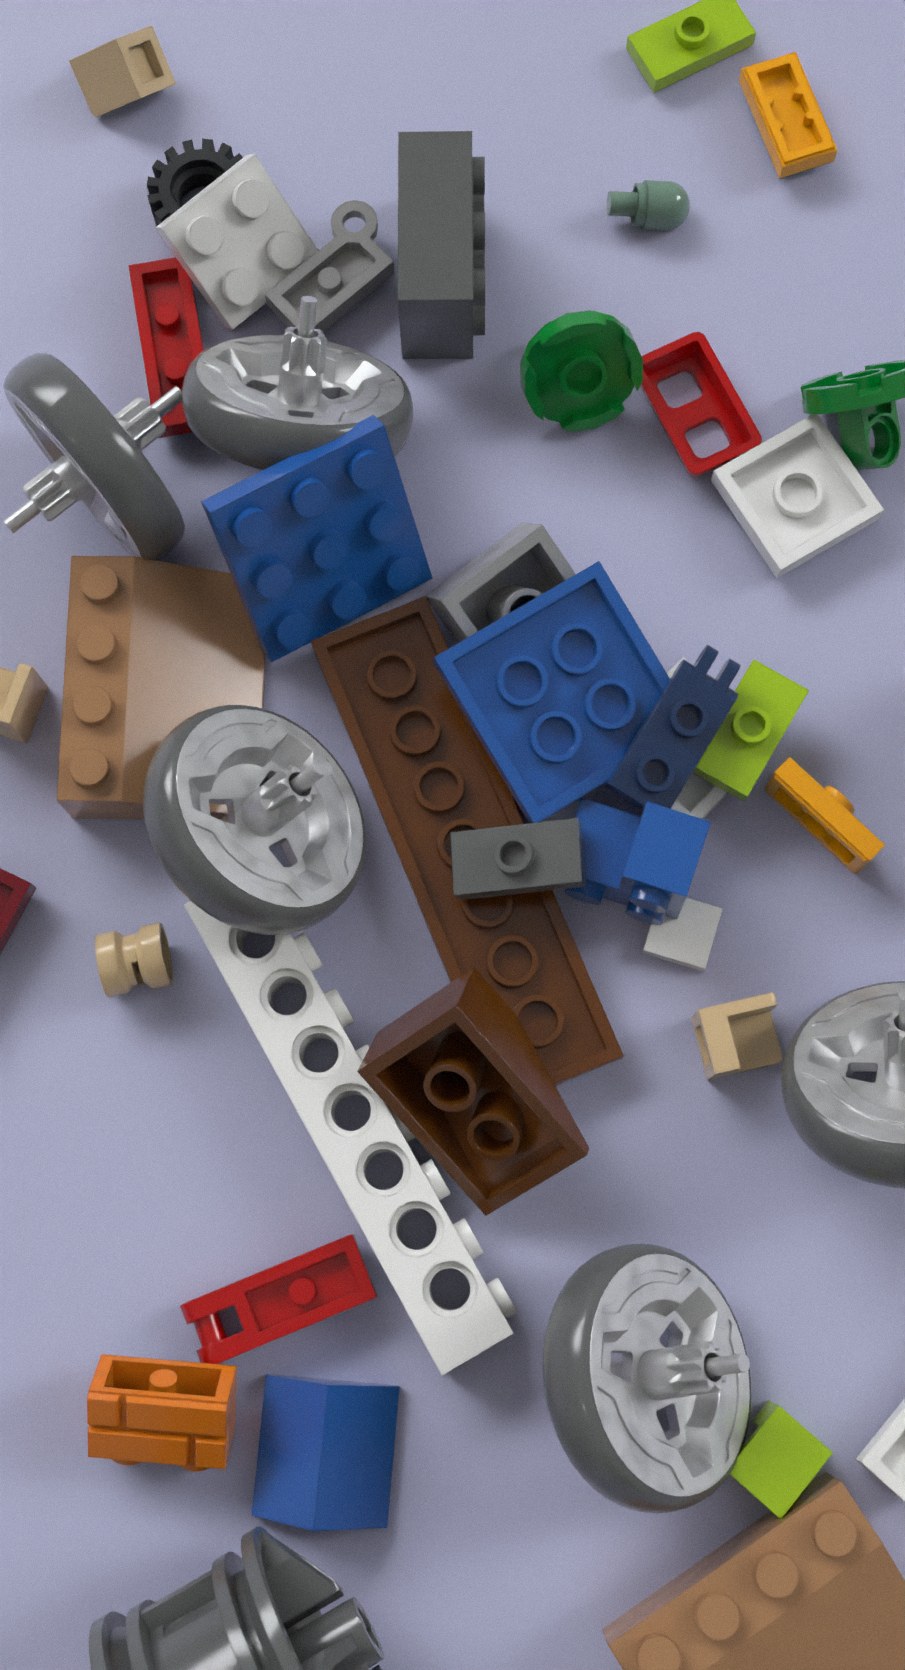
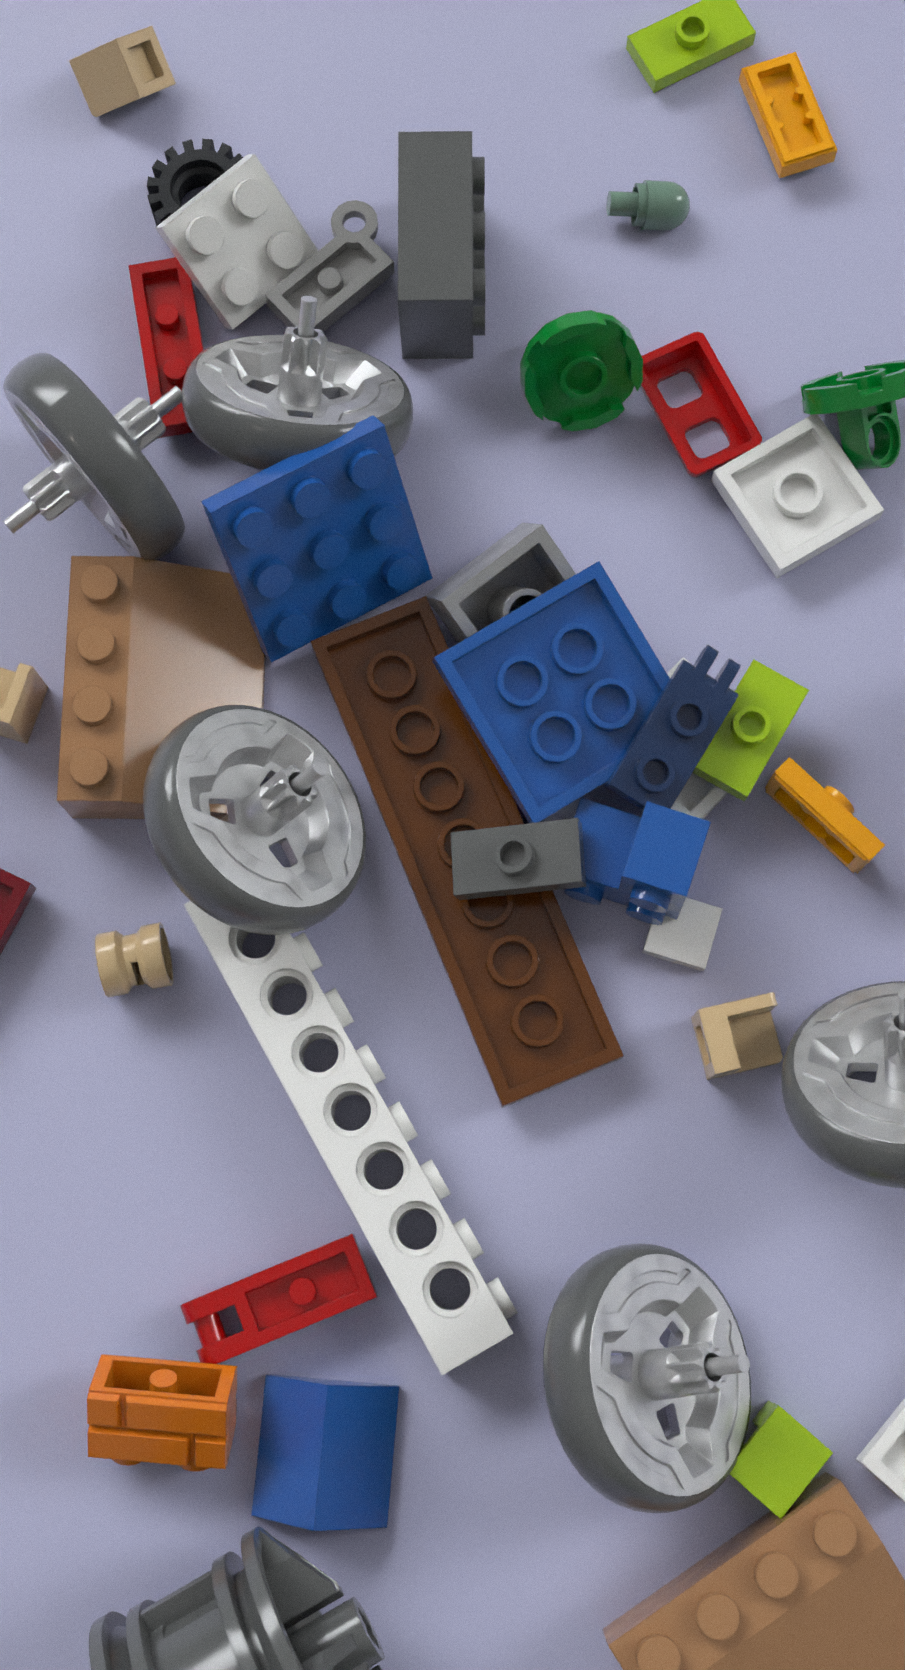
reddish brown slope [357,967,589,1216] -> none

